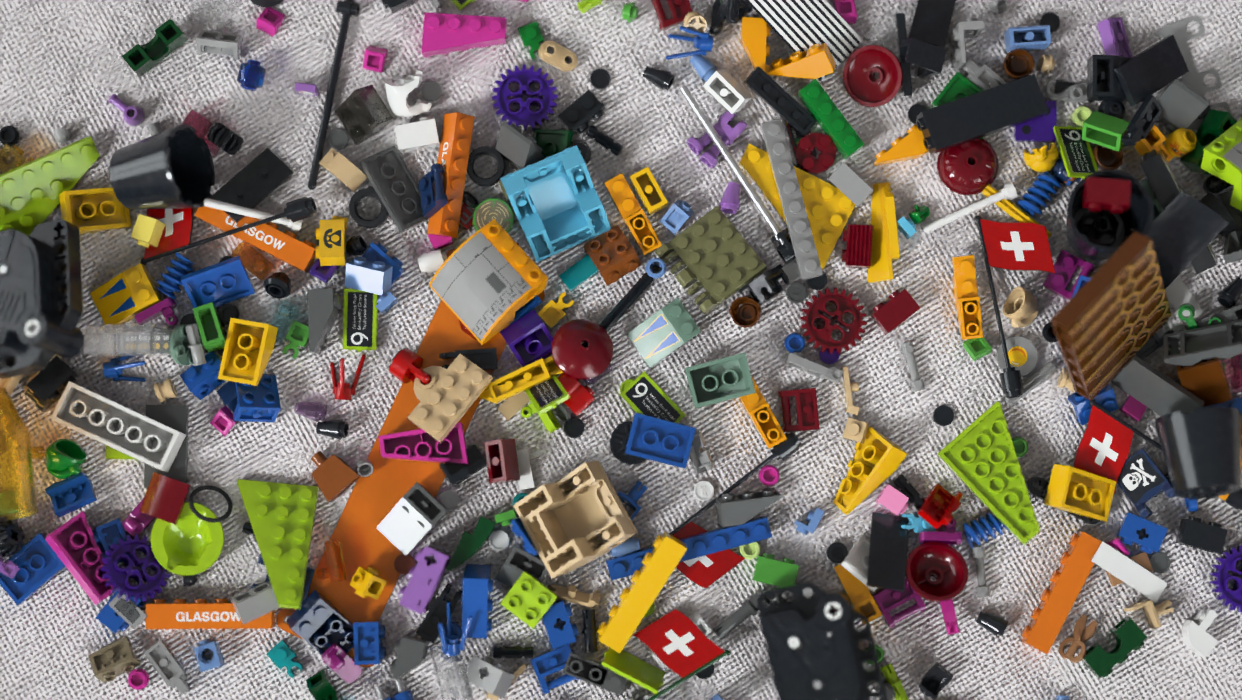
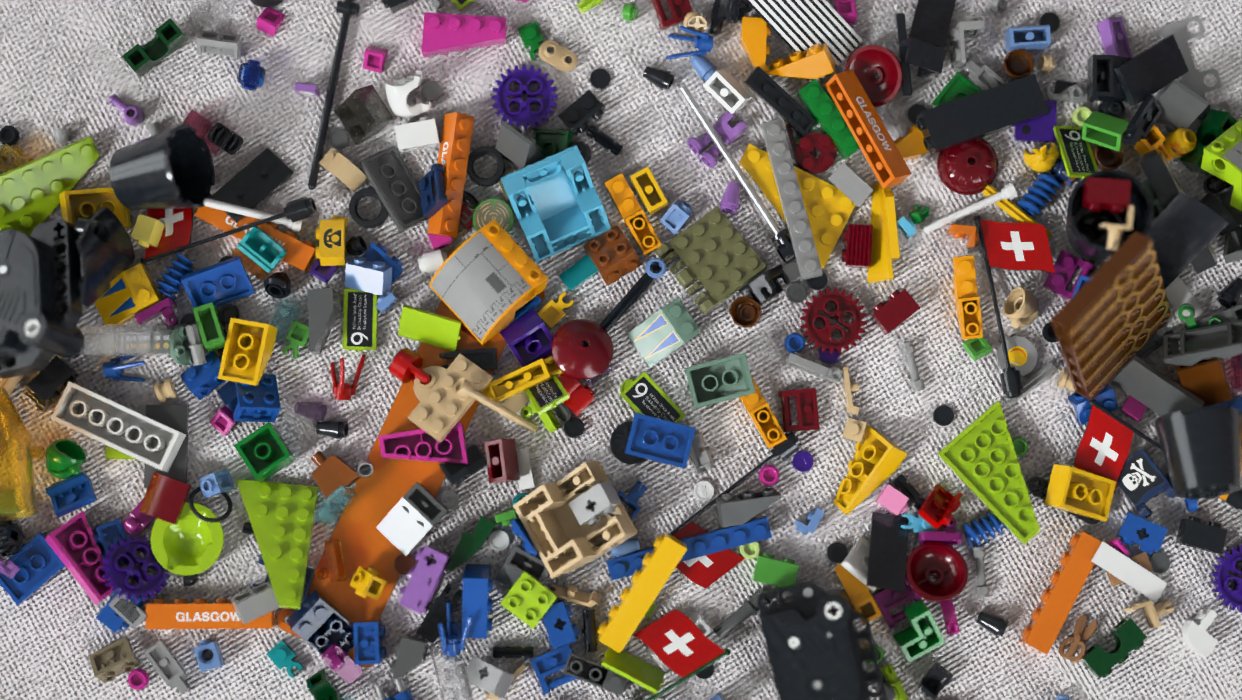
none -> black panel [74,207,135,308]
none -> medium blue bracket [198,470,235,498]
none -> green brick [234,422,296,483]
none -> teal hinge [236,226,288,273]
none -> clear light blue slope [313,485,357,524]
none -> lime piece [398,305,462,352]
none -> tan piece [454,378,538,432]
none -> light grey brick [569,481,621,526]
none -> dark purple piece [792,451,813,472]
none -> orange brick [825,70,912,189]
none -> green brick [893,599,945,663]
none -> orange bracket [948,224,979,249]
none -> tan bracket [1099,205,1134,251]

